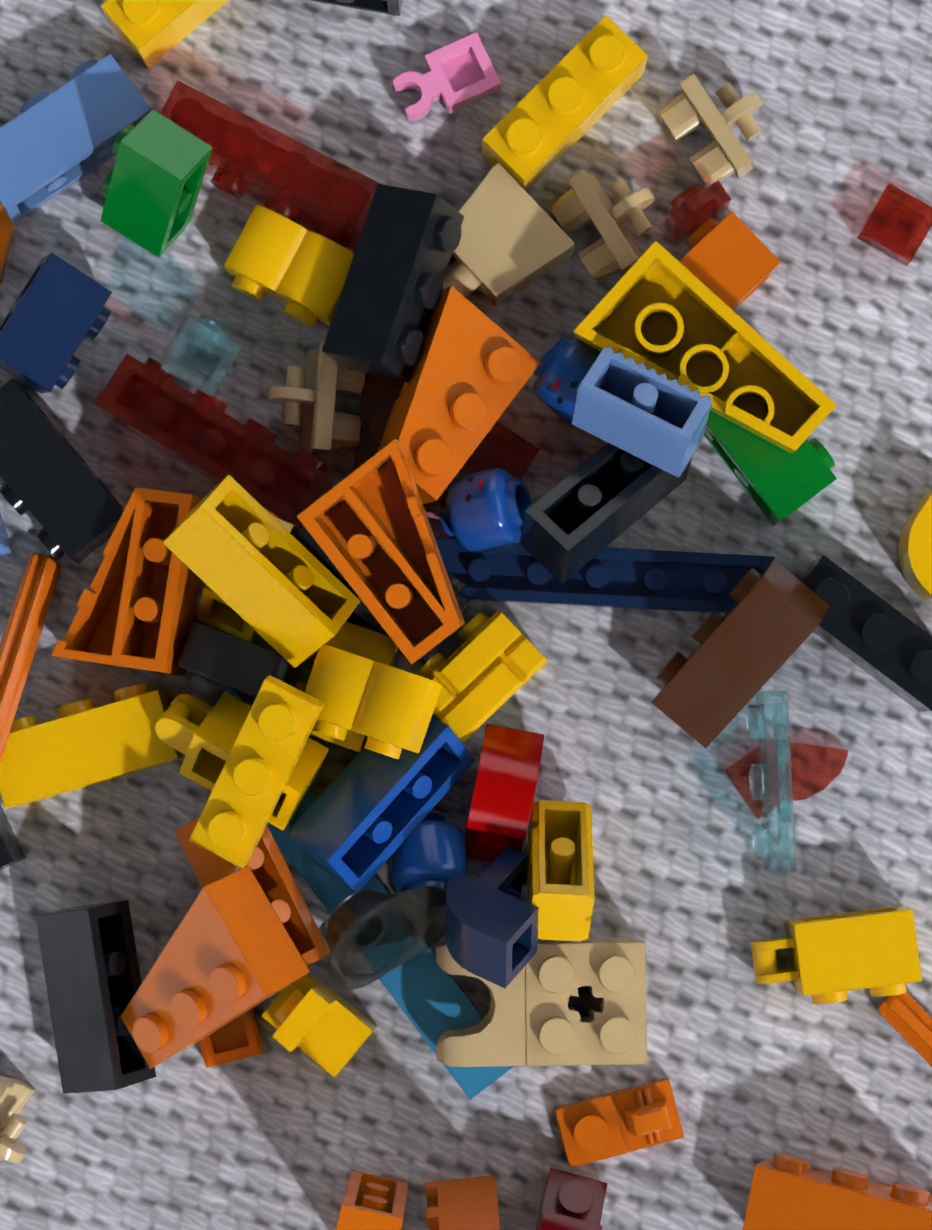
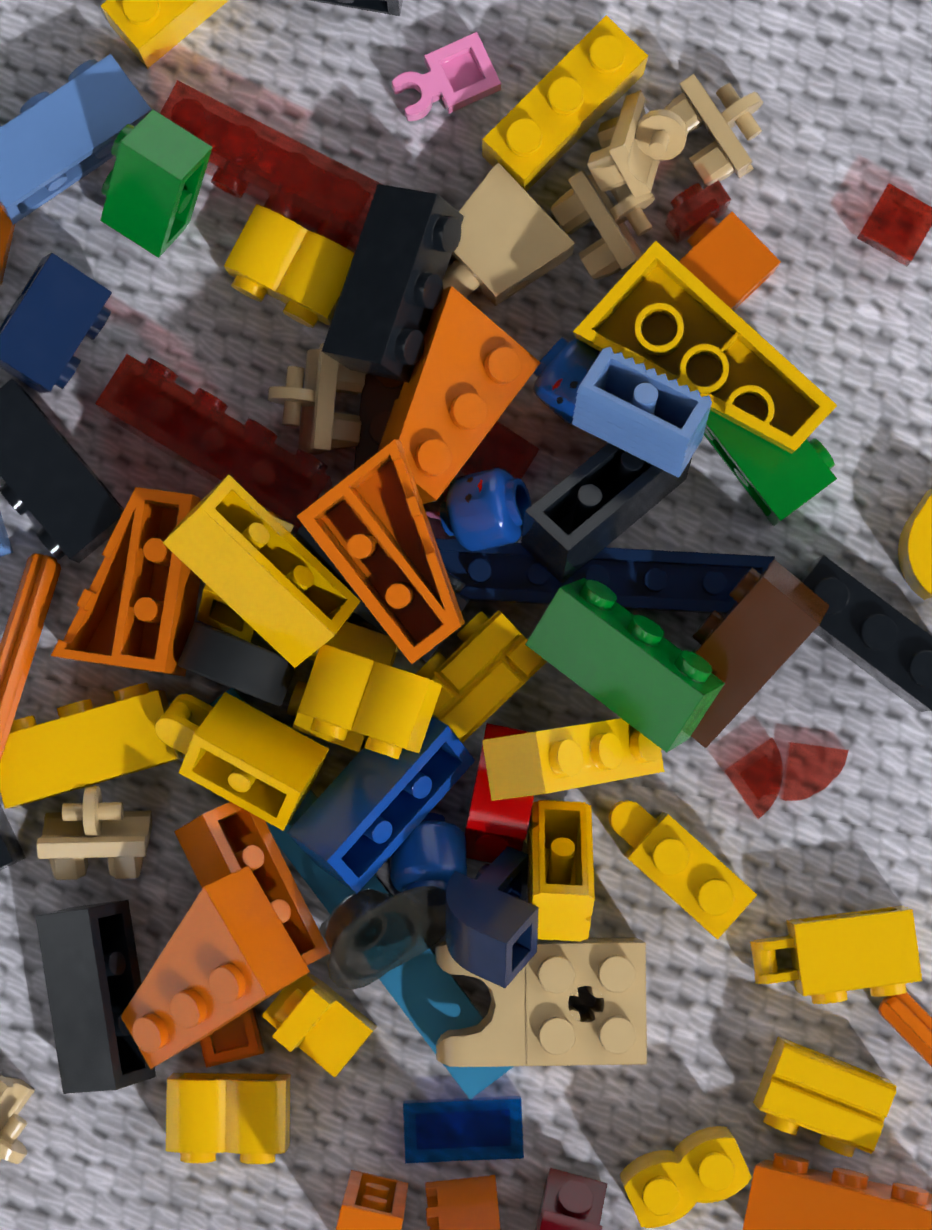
clear light blue brick [160,314,242,397] -> none
yellow plate [189,675,325,869] -> none
orange hinge [554,1077,684,1168] -> none
clear light blue plate [747,690,797,873] -> none
none -> tan hips [36,786,153,880]
none -> yellow brick [165,1073,291,1164]
none -> clear blue tile [403,1096,524,1164]
none -> yellow brick [482,718,665,801]
none -> green brick [525,578,725,753]
none -> tan hips [587,90,688,198]
none -> yellow brick [608,800,757,940]
none -> yellow brick [620,1126,752,1228]
none -> yellow brick [753,1036,897,1157]

